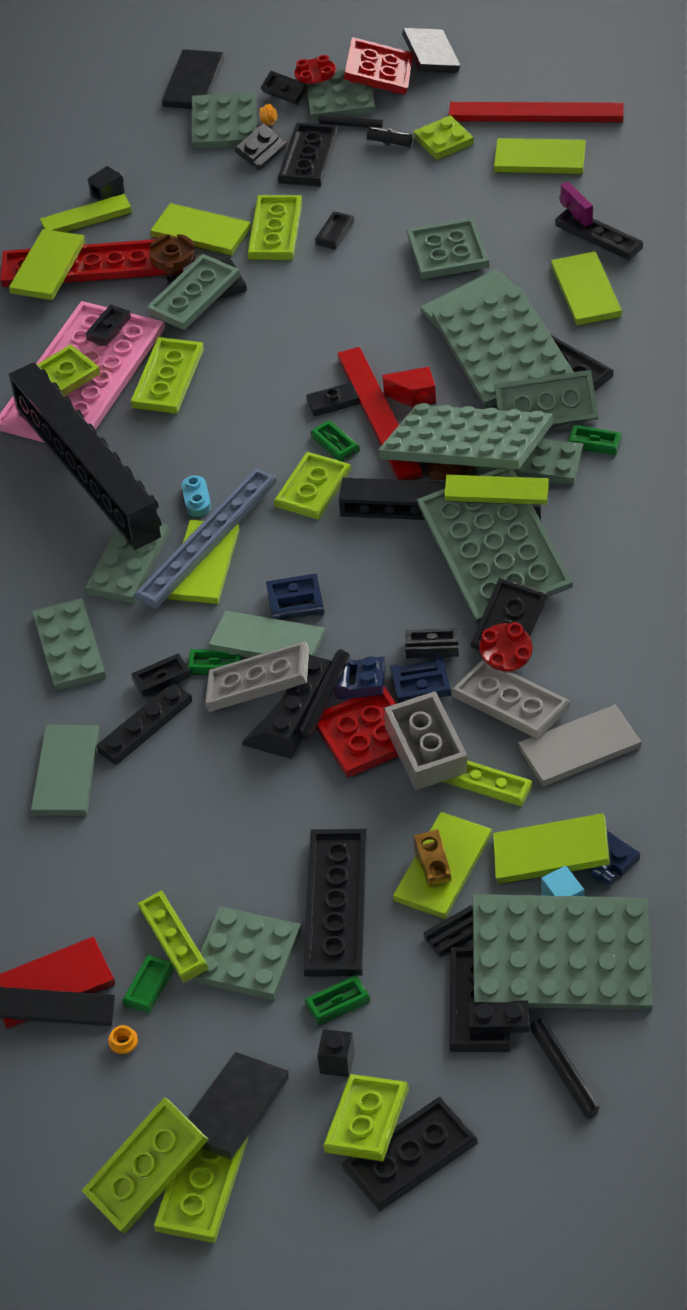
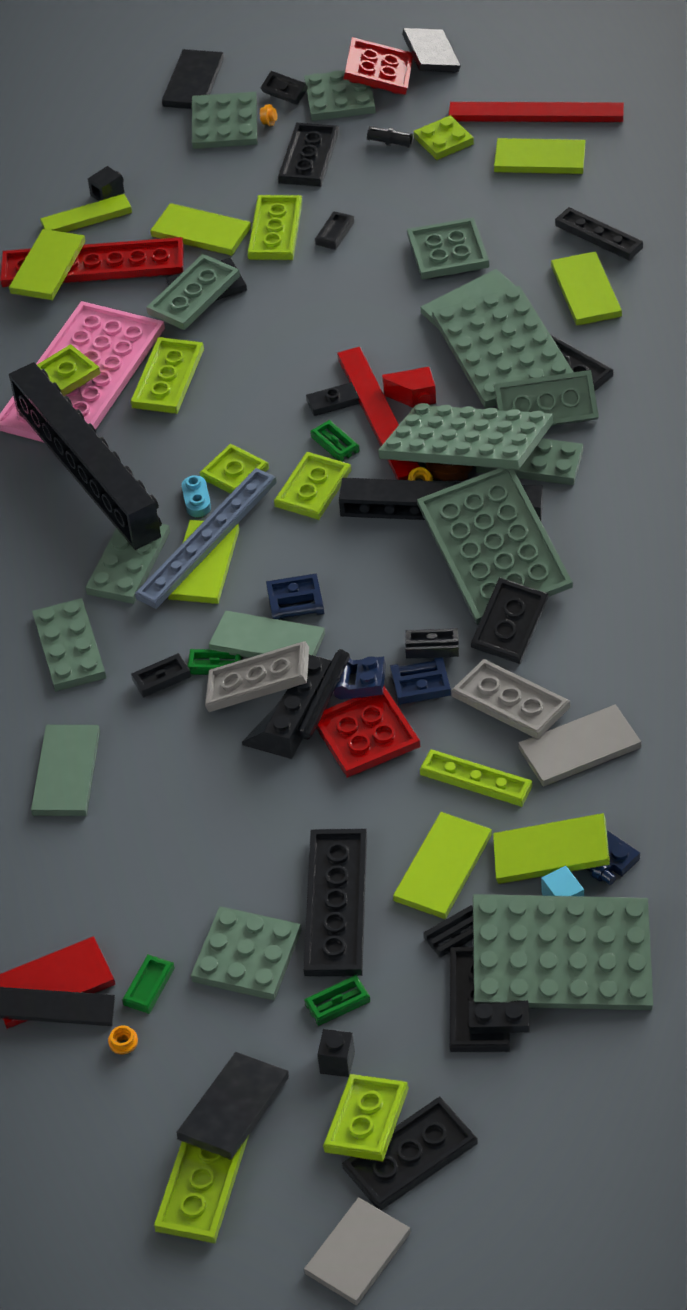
lime plate [81,1097,209,1234] -> none
black plate [86,304,131,347] -> none
black plate [96,682,193,765] -> none
lime tile [137,890,209,983] -> none
reddish brown plate [149,234,196,274] -> none
black plate [235,123,287,170] -> none
red dish [294,55,336,84] -> none
black bar [319,115,384,129] -> none
light grey brick [384,691,467,791] -> none
pearl gold leg [414,829,451,887] -> none
lime tile [444,475,549,505] -> none
red dish [479,622,533,672] -> none
black axle [531,1018,600,1118] -> none
magenta plate [559,181,593,227] -> none
green tile [568,425,622,455] -> none
none -> lime tile [199,444,269,494]
none -> light grey tile [304,1197,411,1306]
none -> yellow plate [408,467,433,481]

